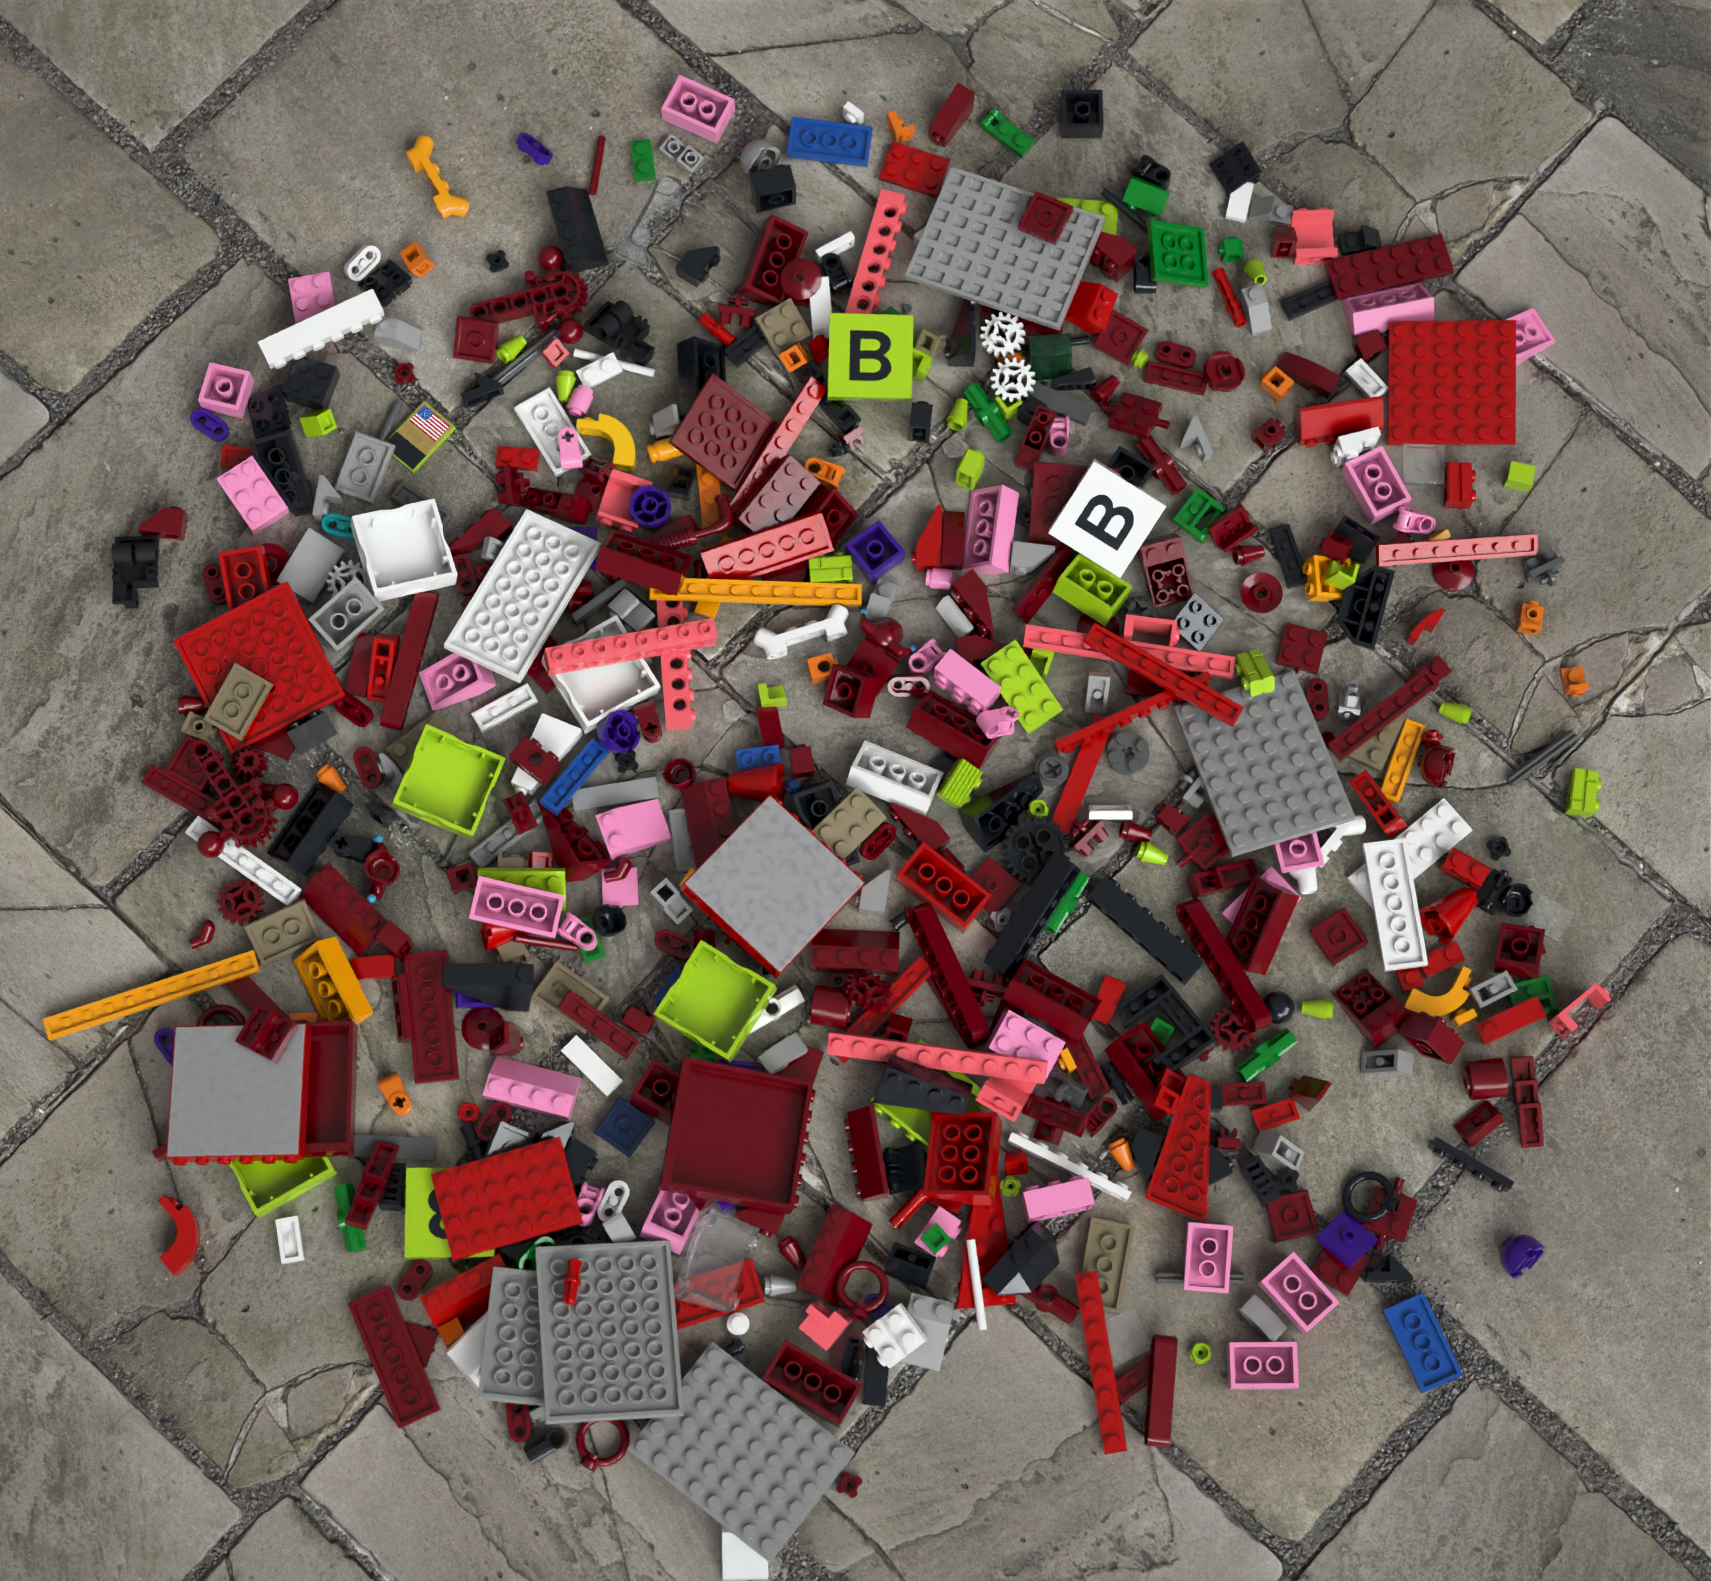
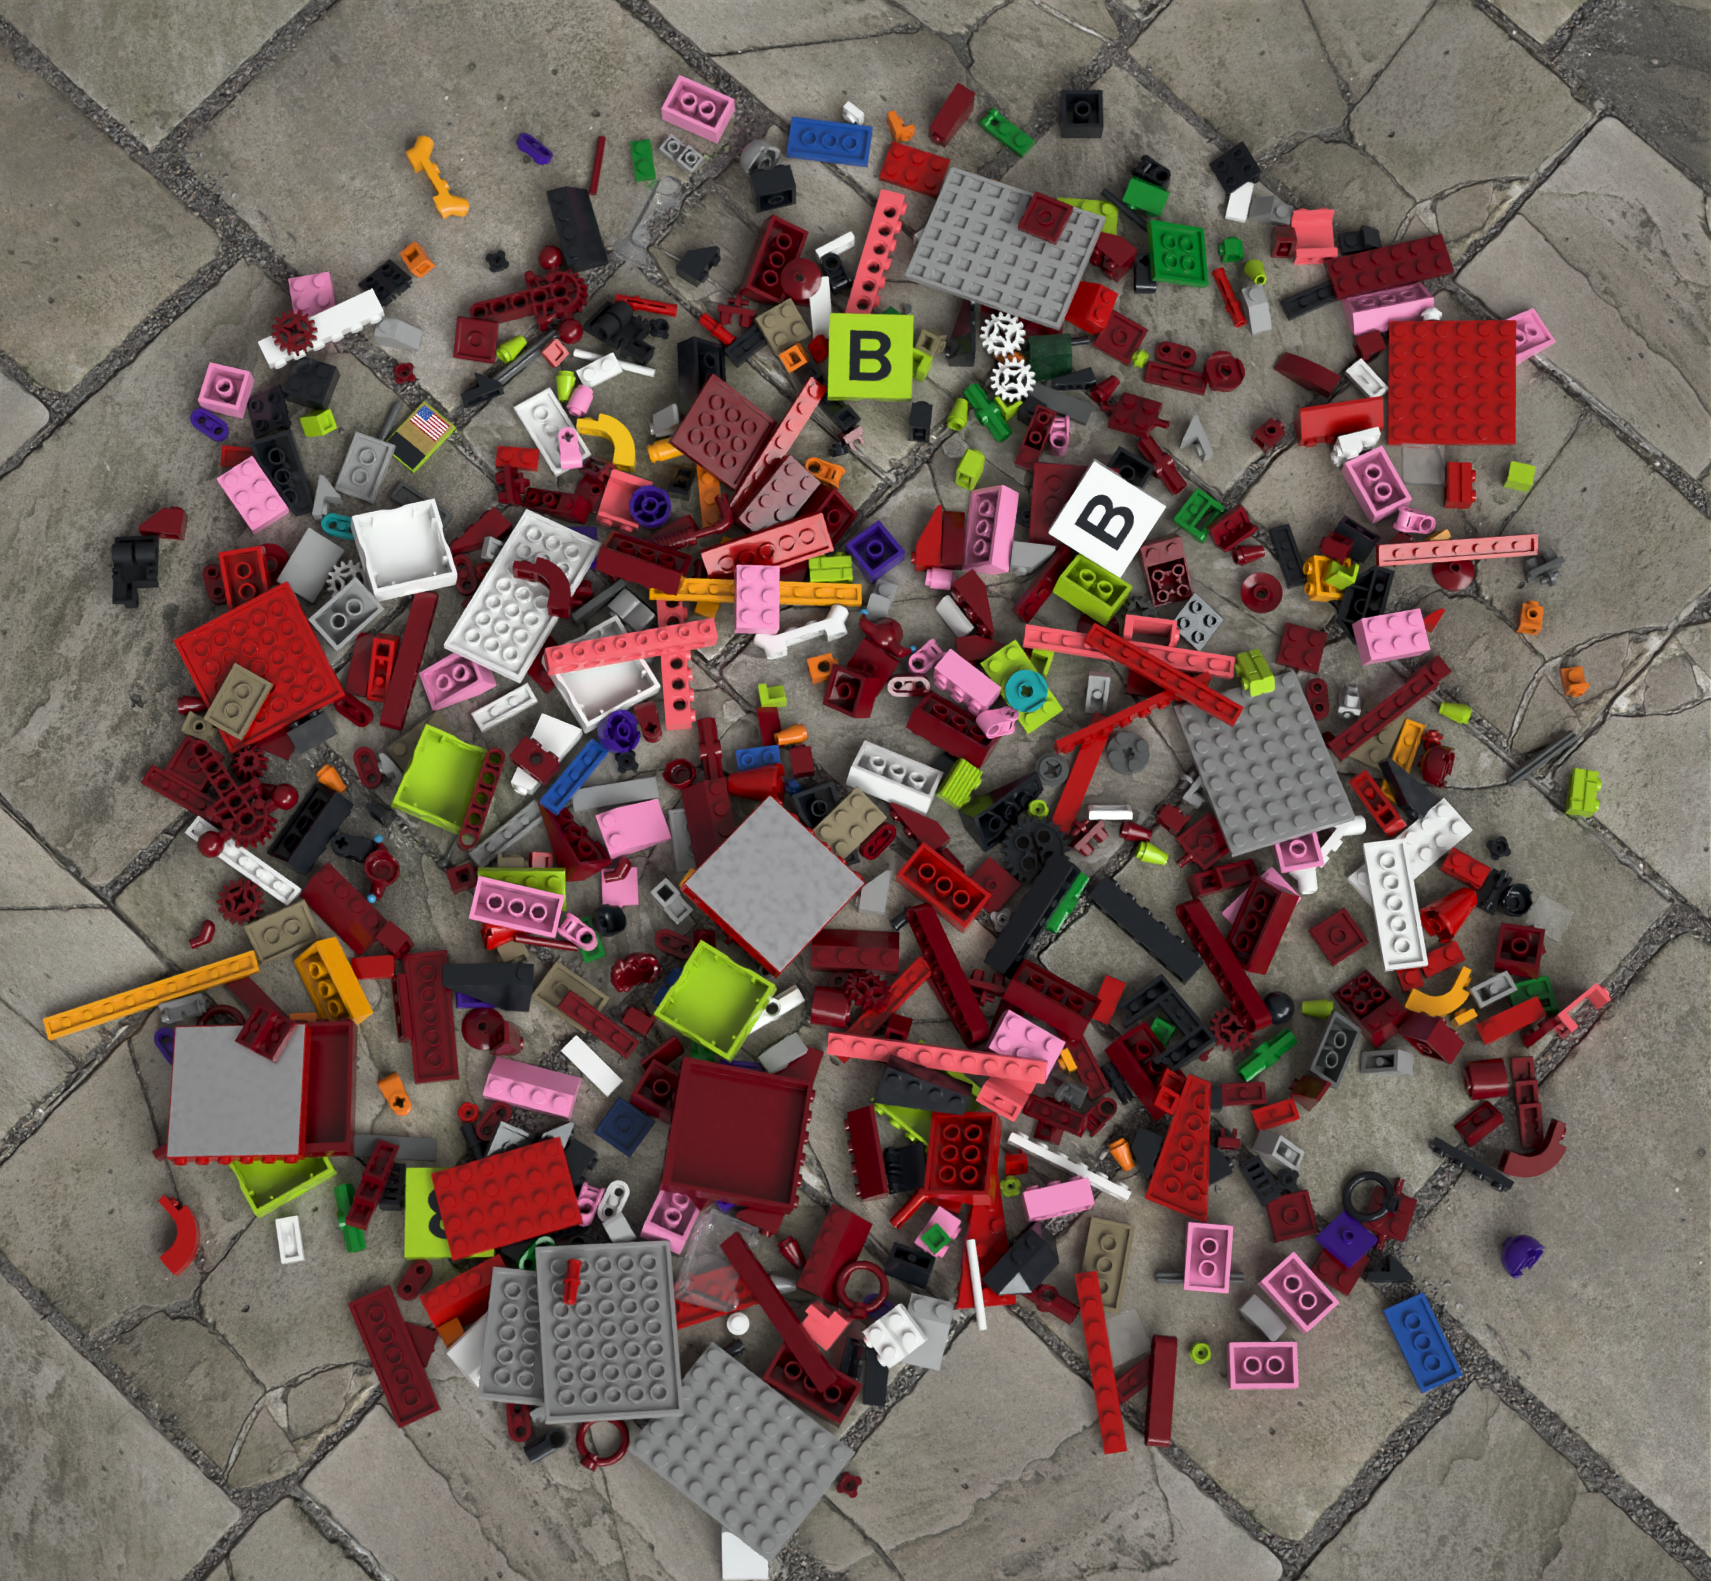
white plate [344,245,381,281] -> none
dark red hips [503,791,538,835] -> none
orange brick [1260,366,1295,403] -> none
none -> light grey hinge [158,993,207,1024]
none -> dark red gear [271,309,318,356]
none -> dark red beam [456,748,505,851]
none -> dark red arch [512,557,572,619]
none -> dark red hair [610,952,661,993]
none -> red pin [614,293,678,317]
none -> dark red slope [640,1035,685,1071]
none -> black plate [649,318,670,339]
none -> dark red piece [697,717,724,780]
none -> dark red tile [719,1232,839,1393]
none -> bright pink brick [734,565,780,634]
none -> orange cone [774,723,807,746]
none -> teal plate [1004,670,1048,712]
none -> dark grey slope [1305,1010,1362,1089]
none -> bright pink brick [1352,608,1430,666]
none -> black slope [1378,757,1438,820]
none -> white plate [1421,308,1442,321]
none -> dark red arch [1498,1118,1567,1178]
none -> dark red plate [1522,1017,1559,1049]

